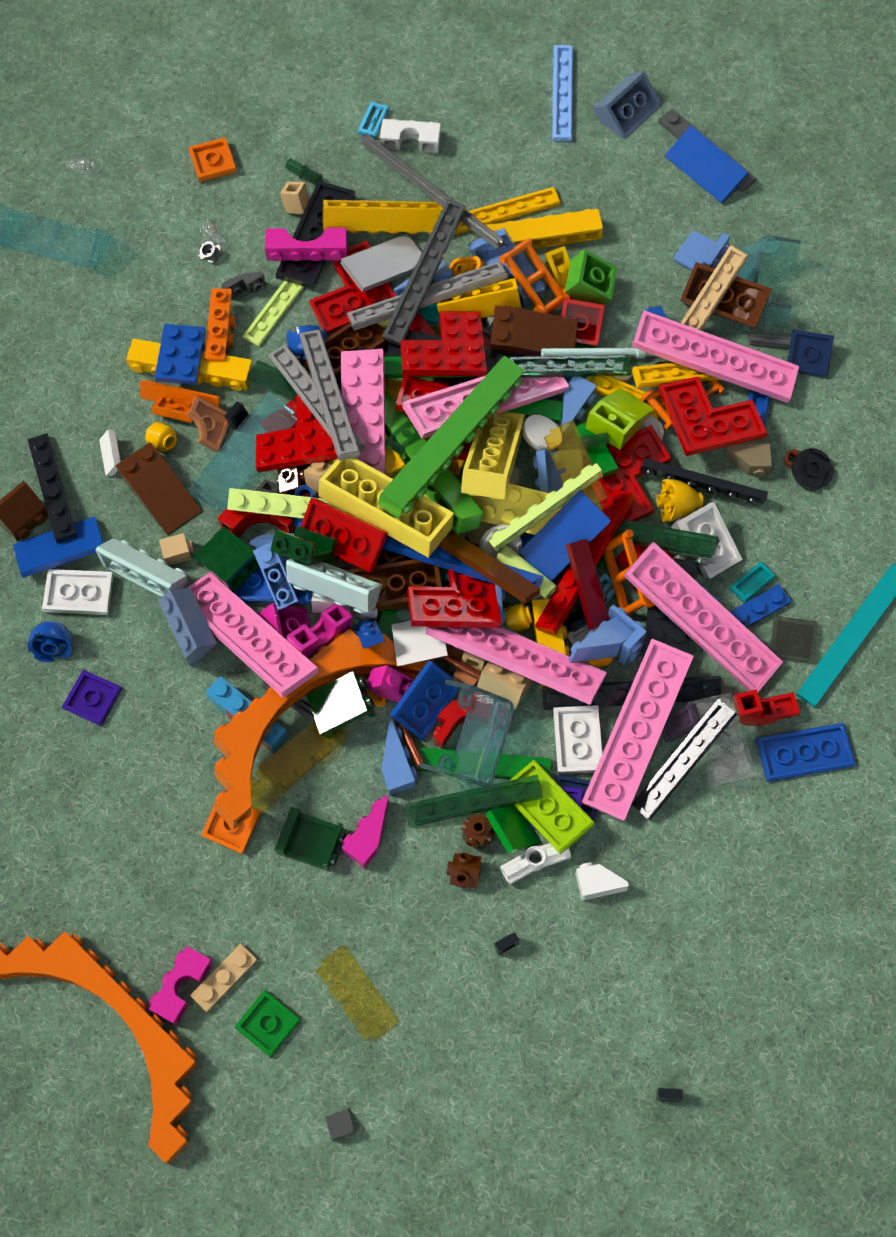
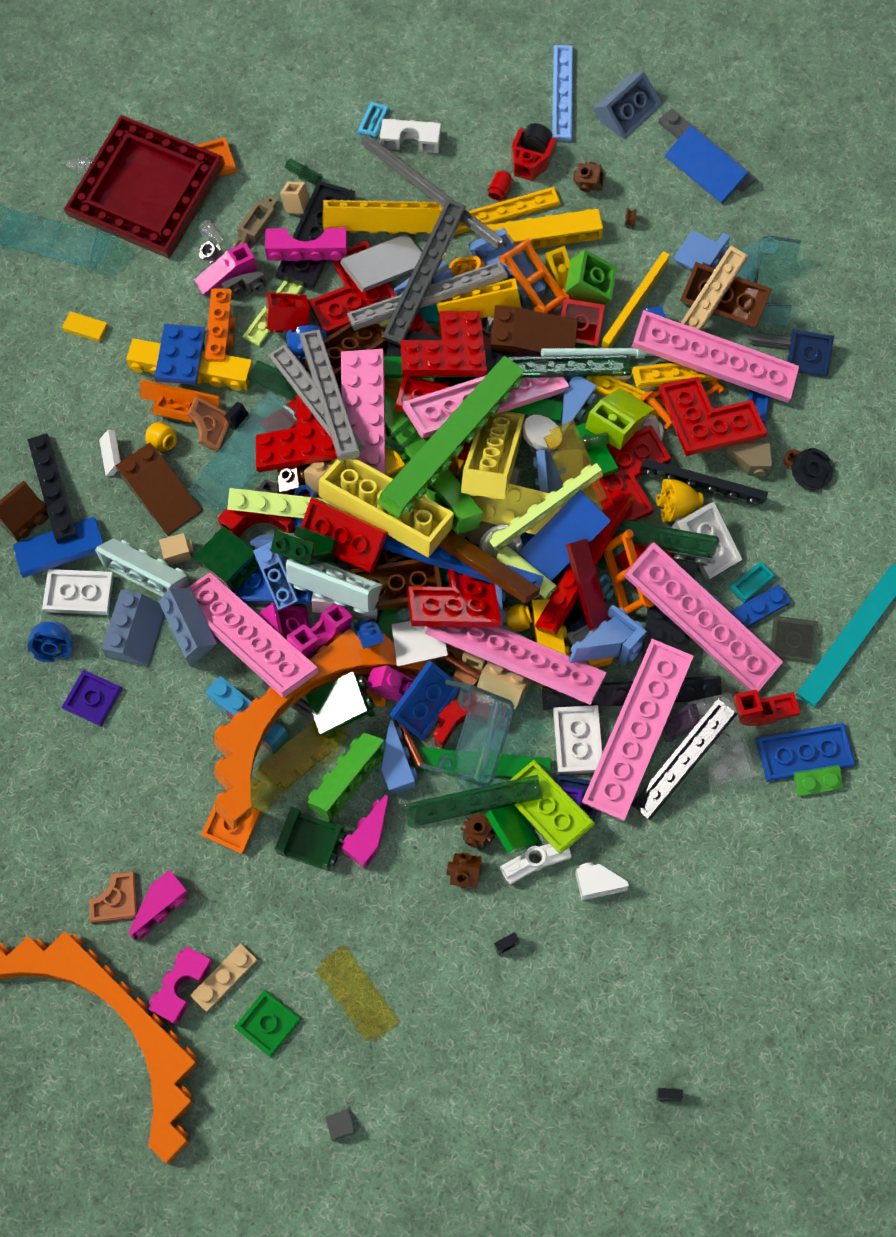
none -> yellow tile [62,311,108,342]
none -> dark red tile [64,115,225,259]
none -> nougat tile [89,871,137,924]
none -> sand blue slope [102,589,164,667]
none -> dark pink slope [128,870,189,940]
none -> dark pink slope [195,242,257,296]
none -> dark tan piece [231,196,277,249]
none -> red slope [266,292,310,333]
none -> bright green slope [307,732,385,823]
none -> red brick [488,171,513,202]
none -> red piece [511,123,557,181]
none -> reddish brown brick [573,161,606,192]
none -> yellow tile [601,252,670,348]
none -> reddish brown bush [625,208,637,227]
none -> bright green plate [793,765,843,796]

